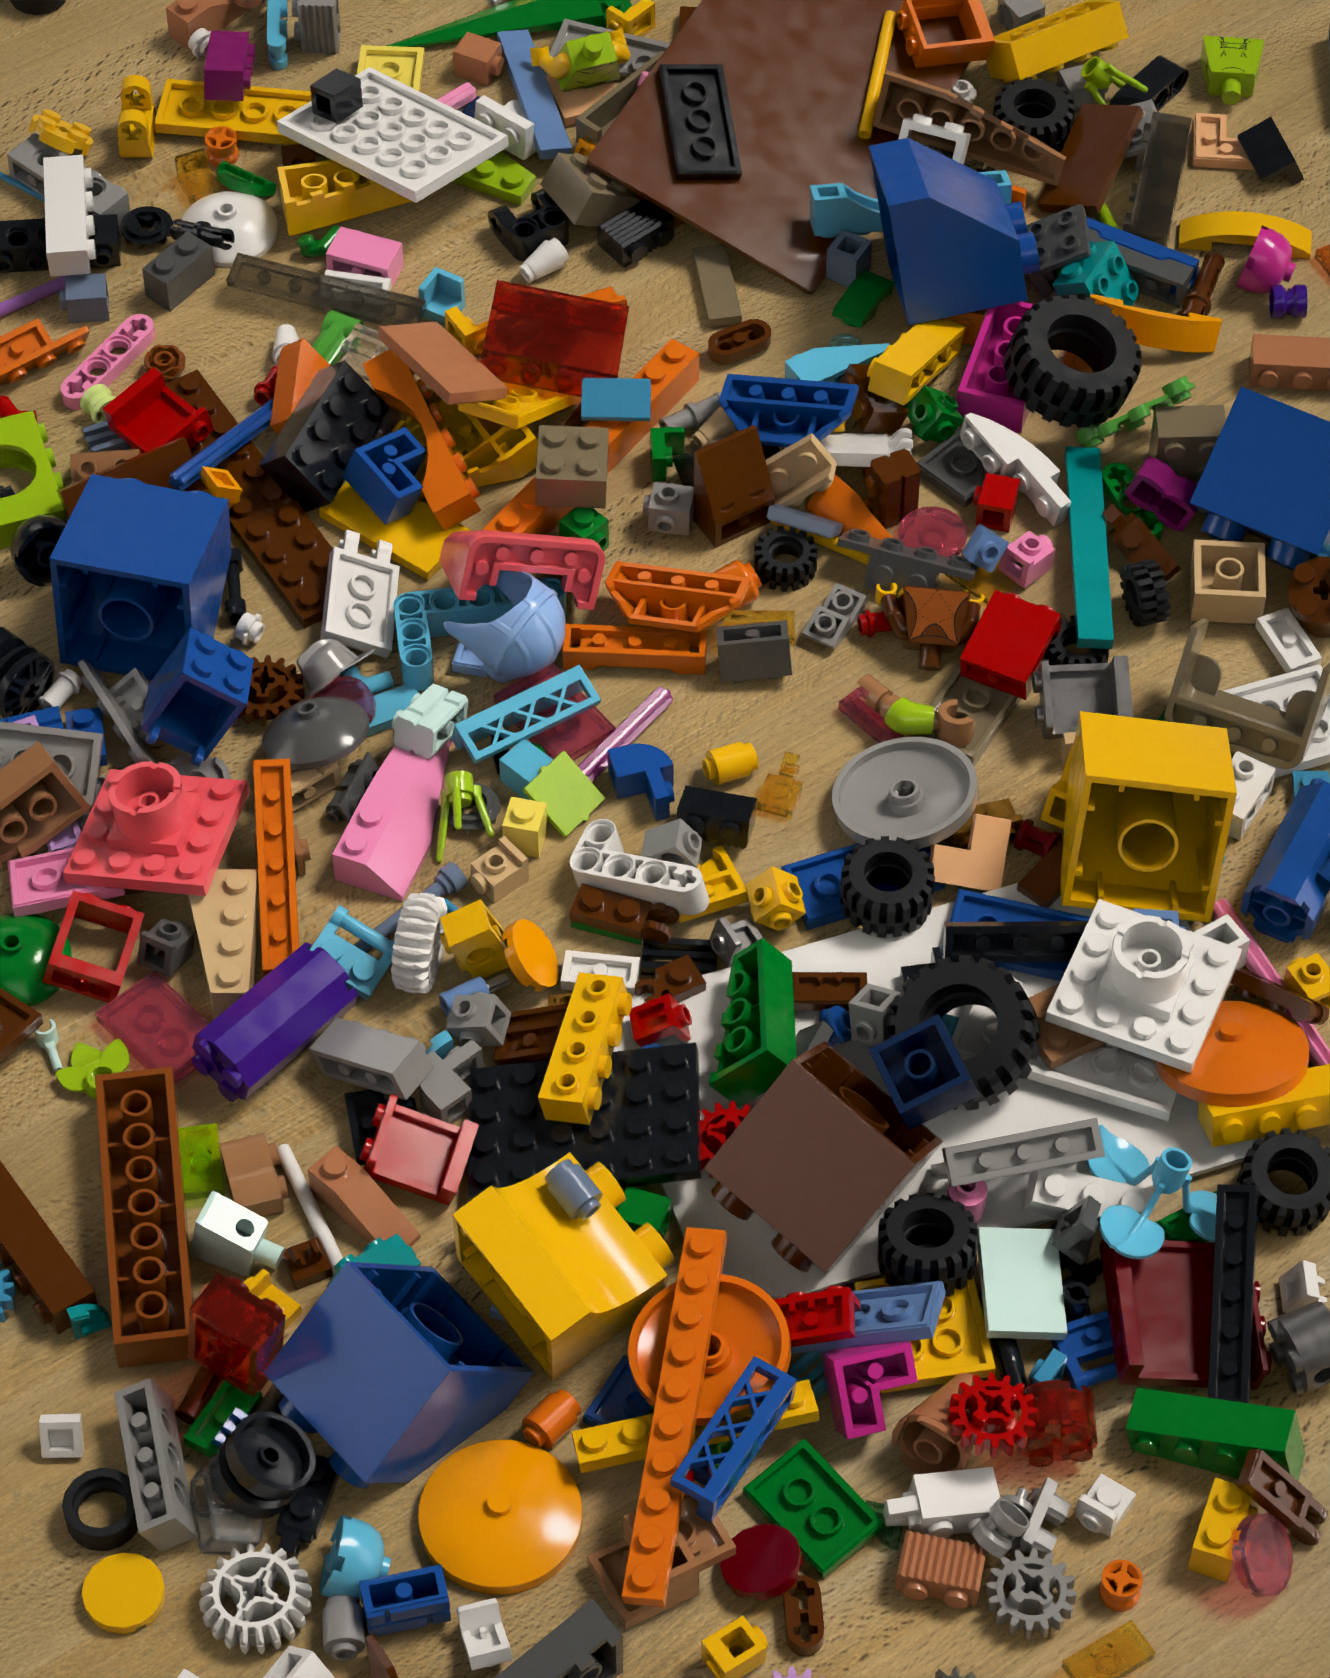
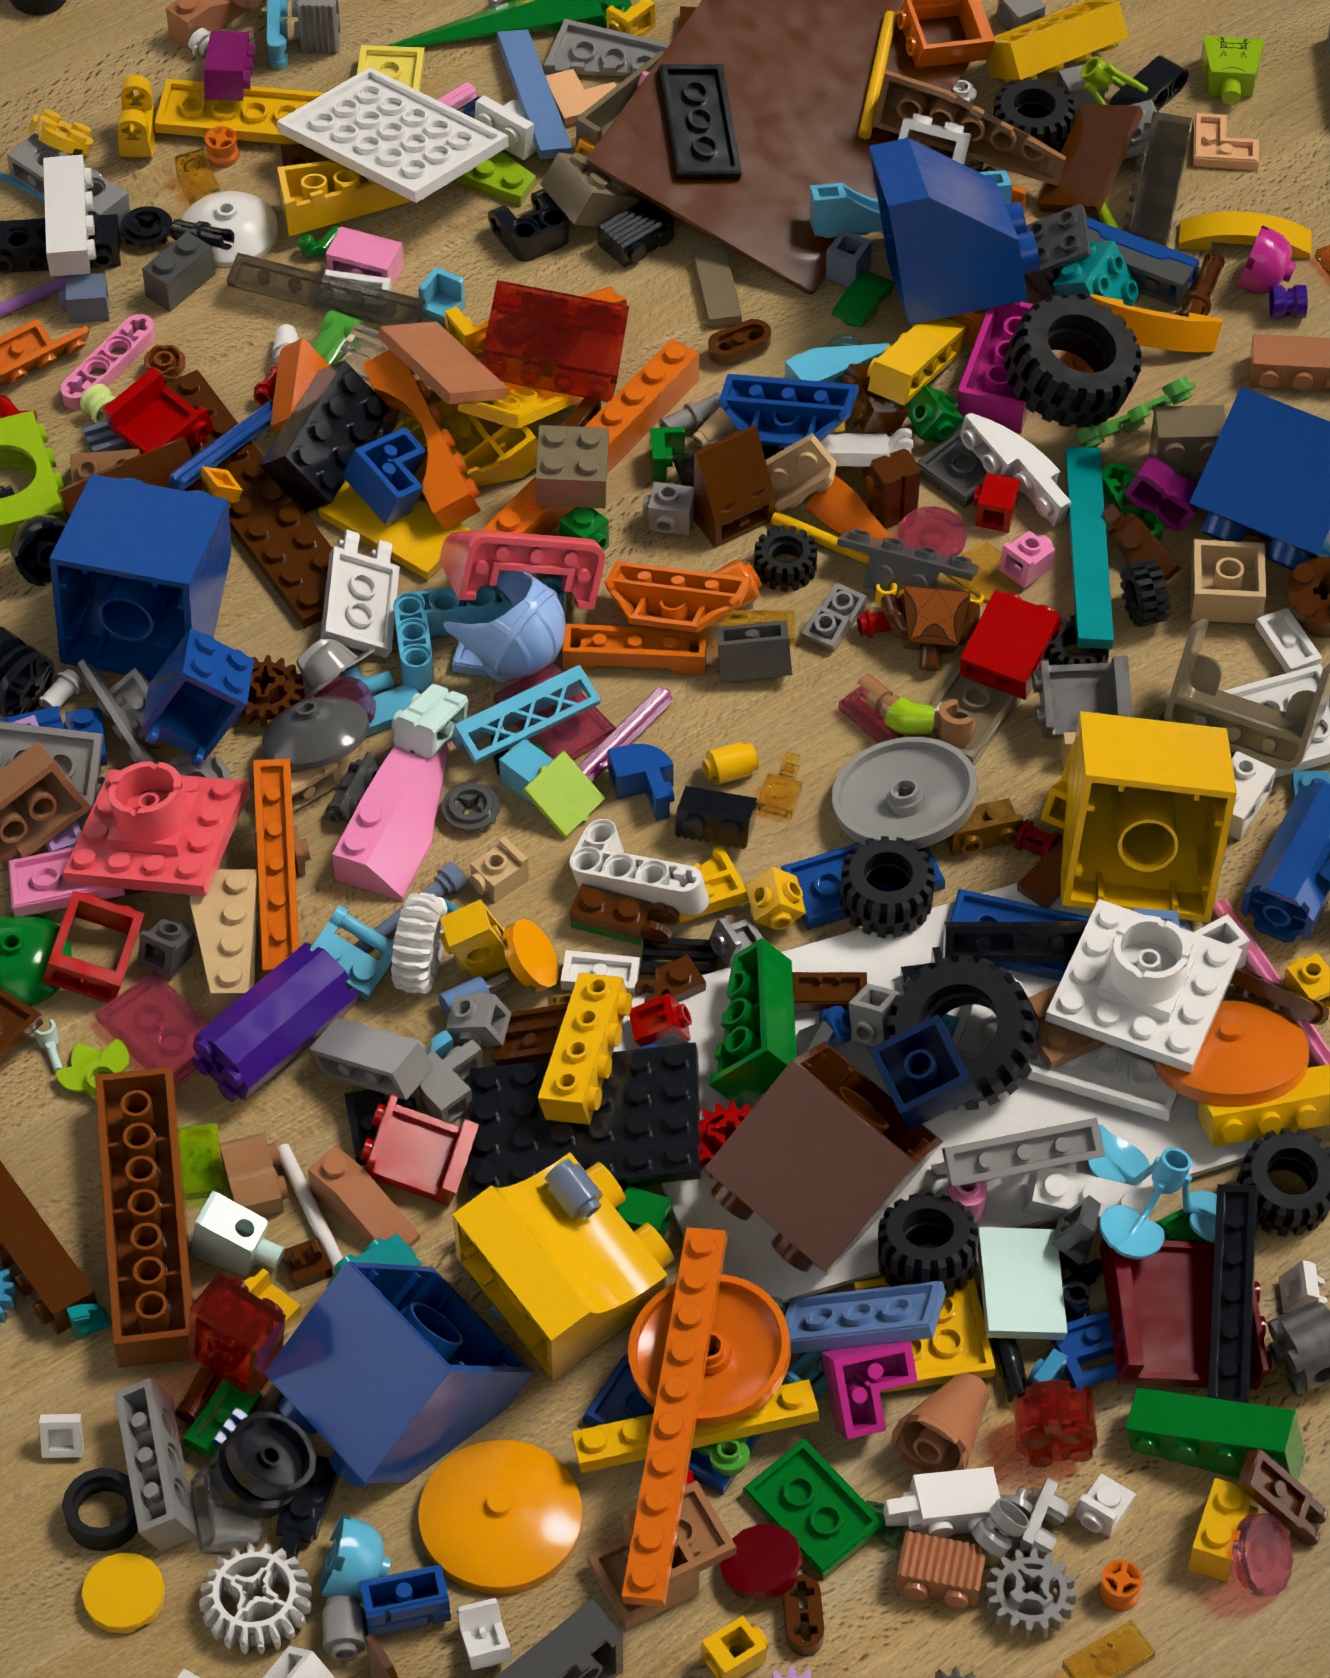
green tile [216,161,277,197] -> none
black bar [224,547,246,625] -> none
white plate [234,612,265,646] -> none
black brick [310,68,363,124] -> none
lime plant [436,771,495,863] -> none
nougat brick [453,32,505,87] -> none
light yellow brick [502,797,548,858] -> none
white cone [518,238,569,283] -> none
orange brick [522,1389,581,1449] -> none
lime torso [530,27,631,93] -> none
dark azure slope [581,378,651,421] -> none
light grey brick [641,818,702,868] -> none
blue fence [670,1356,797,1523] -> none
sand blue tile [766,504,843,538] -> none
red bracket [774,1286,861,1348] -> none
light nougat tile [929,814,1012,891] -> none
red gear [947,1372,1038,1458] -> none
medium blue bracket [961,524,1009,573] -> none
black panel [1237,117,1304,185] -> none

